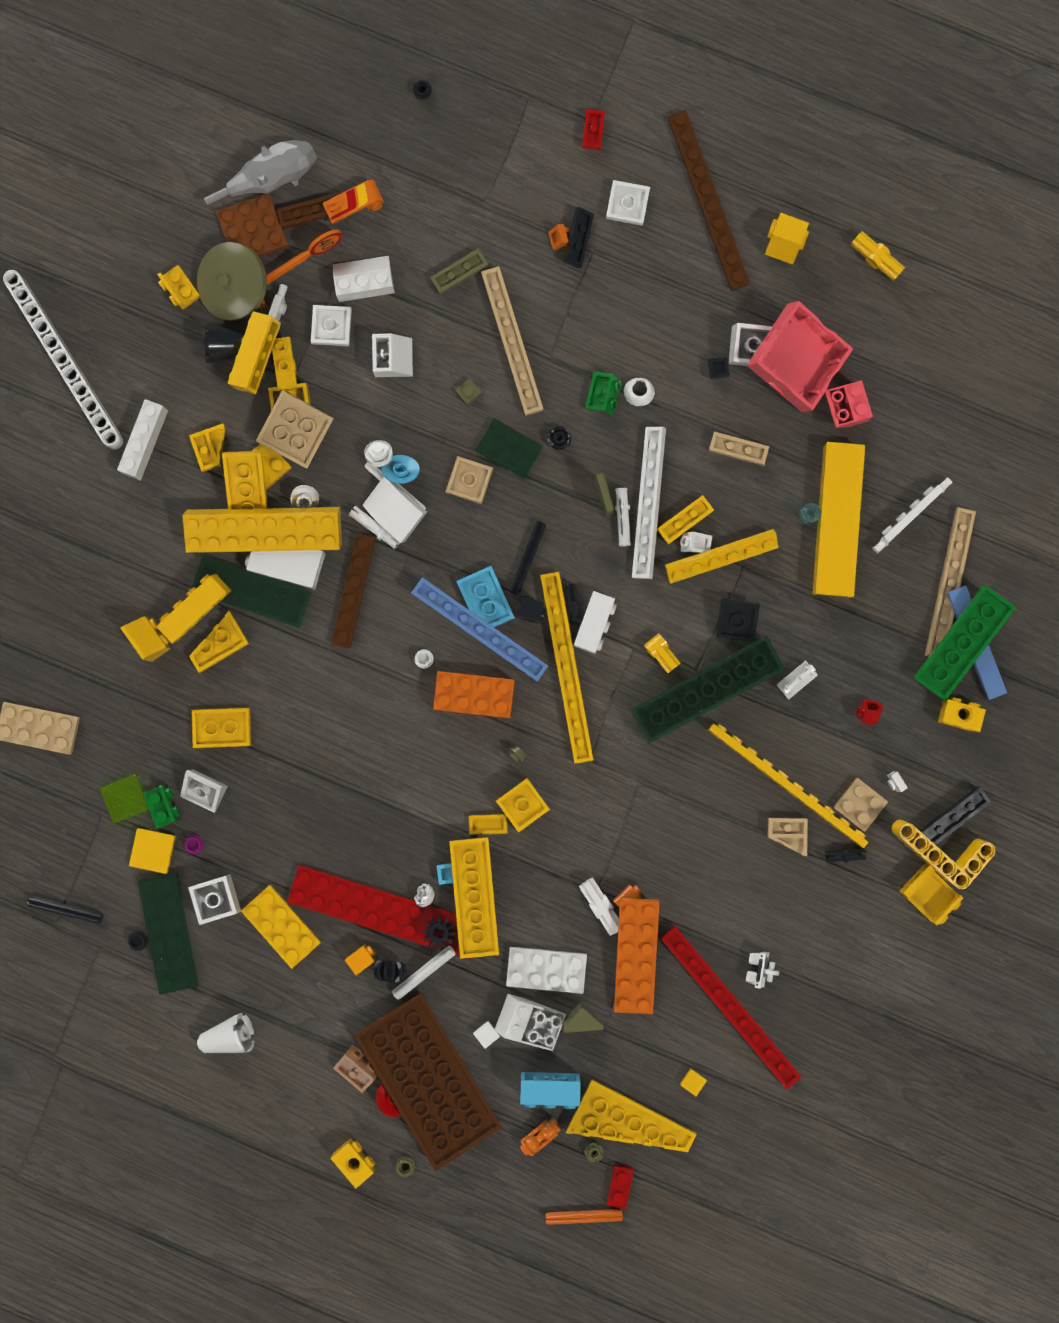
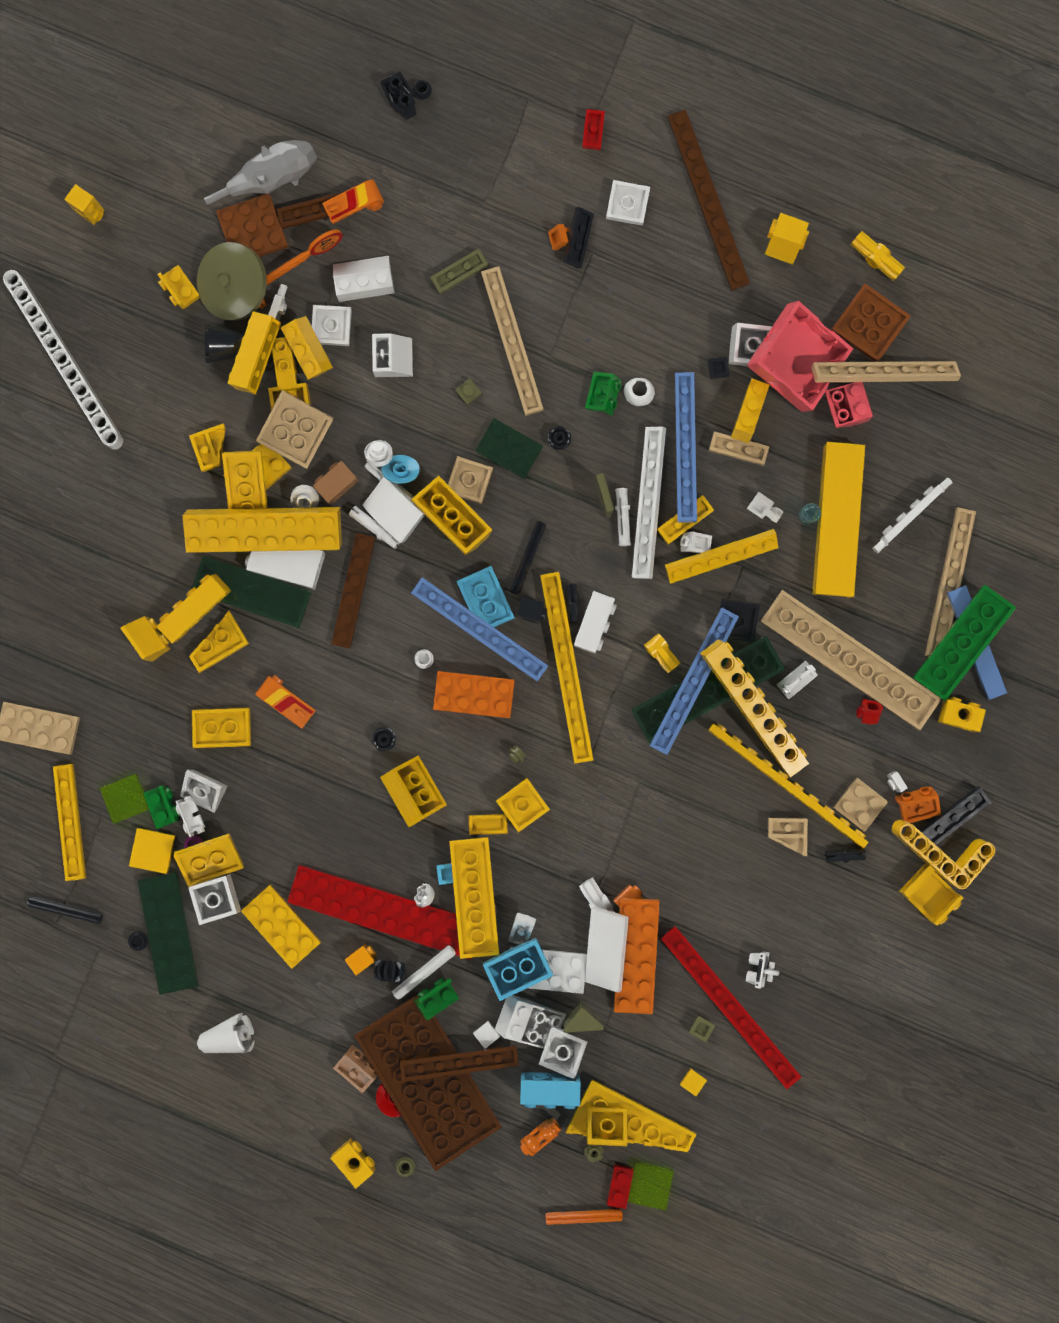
white brick [117,399,168,481] -> none
black gear [422,915,456,949] -> none
none -> yellow tile [53,764,86,881]
none -> yellow brick [64,184,105,225]
none -> yellow plate [174,834,244,887]
none -> white hinge [175,795,205,837]
none -> orange door [255,675,316,728]
none -> yellow brick [281,316,333,380]
none -> medium nougat brick [313,461,359,506]
none -> black plate [372,727,396,751]
none -> black connector [380,71,416,120]
none -> yellow slope [380,755,447,827]
none -> reddish brown plate [400,1045,519,1082]
none -> yellow slope [411,476,492,555]
none -> green bracket [414,977,459,1021]
none -> medium azure brick [483,937,553,1001]
none -> white slope [508,913,536,945]
none -> white slope [539,1027,588,1079]
none -> white tile [585,907,629,993]
none -> yellow slope [586,1107,627,1146]
none -> clear neon green tile [628,1162,674,1210]
none -> medium blue plate [649,608,739,755]
none -> medium blue plate [675,372,697,523]
none -> olive plate [688,1015,715,1042]
none -> yellow brick [700,639,809,778]
none -> yellow brick [731,379,770,444]
none -> white plate [747,492,783,523]
none -> tan plate [760,590,941,731]
none -> tan plate [811,361,961,382]
none -> dark orange plate [831,283,911,362]
none -> orange bracket [895,786,941,823]

